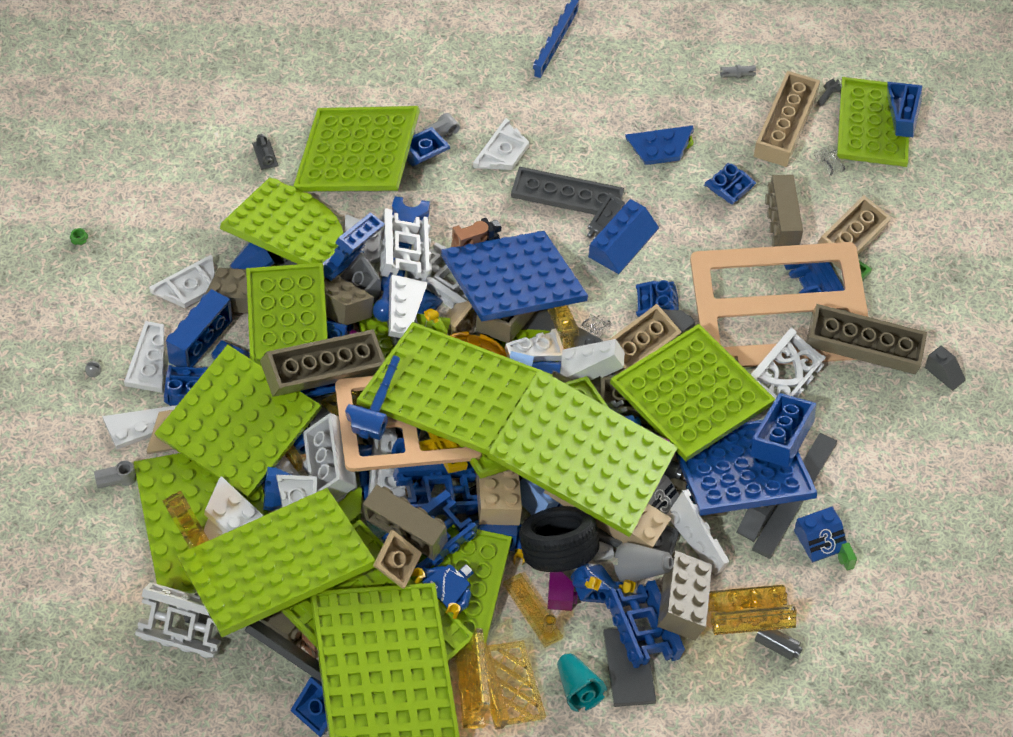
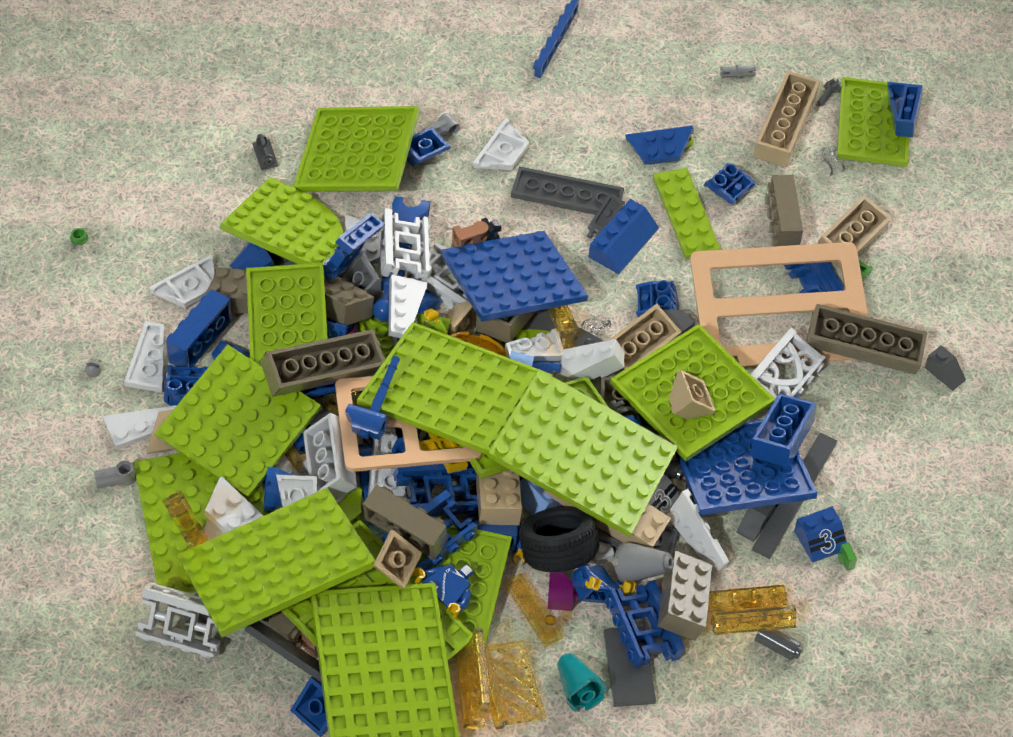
none -> lime plate [653,168,720,259]
none -> tan slope [669,370,716,419]

